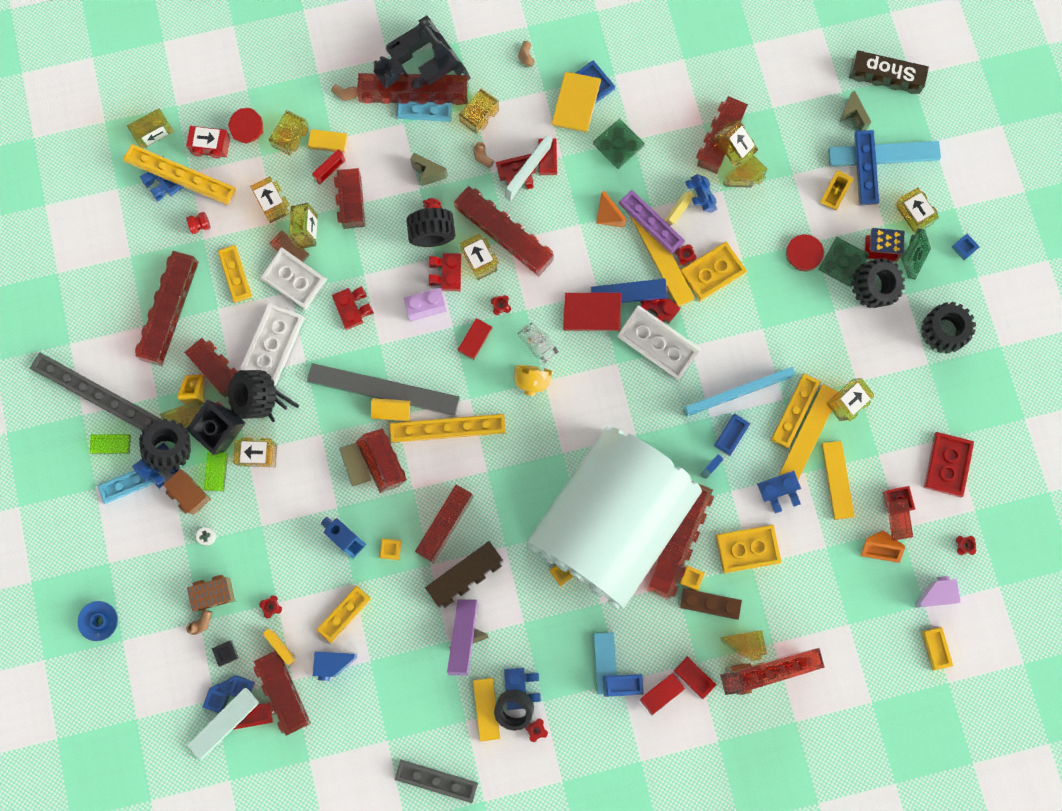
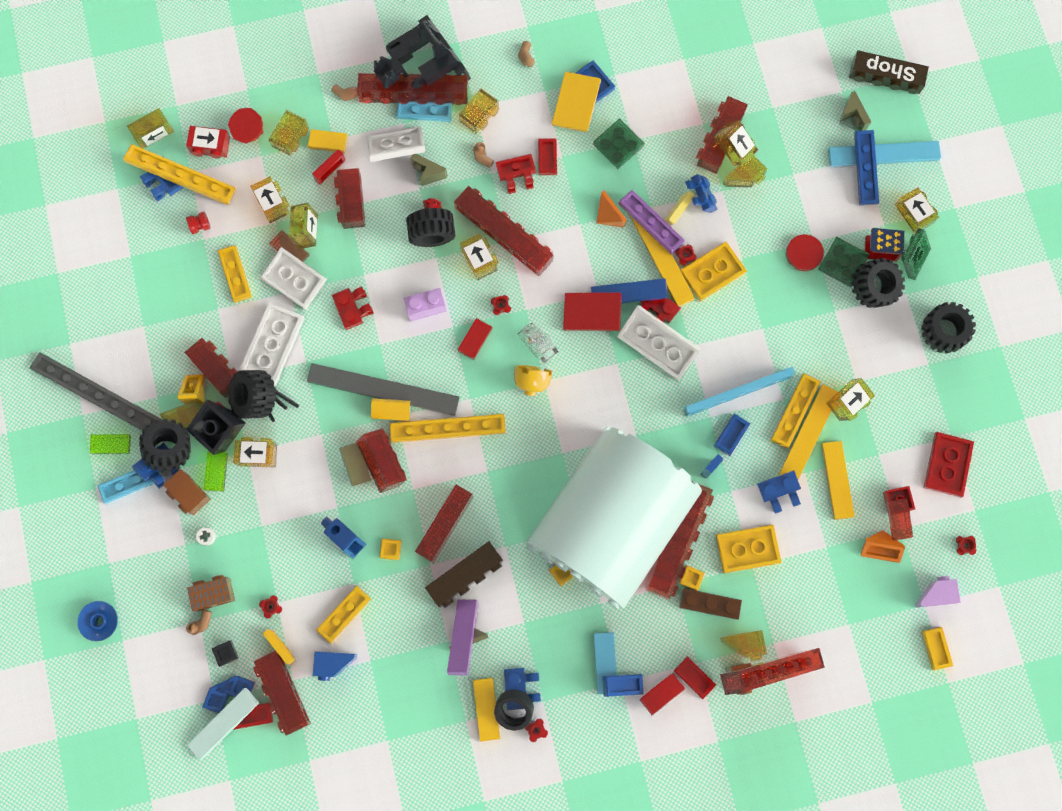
clear red brick [135,251,199,366] -> none
dark grey tile [395,759,478,803] -> none
red plate [429,253,461,292] -> none
light aqua tile [504,135,553,201] -> none
yellow slope [820,170,854,211] -> none
blue plate [952,234,980,260] -> none
none -> white tile [367,126,426,162]

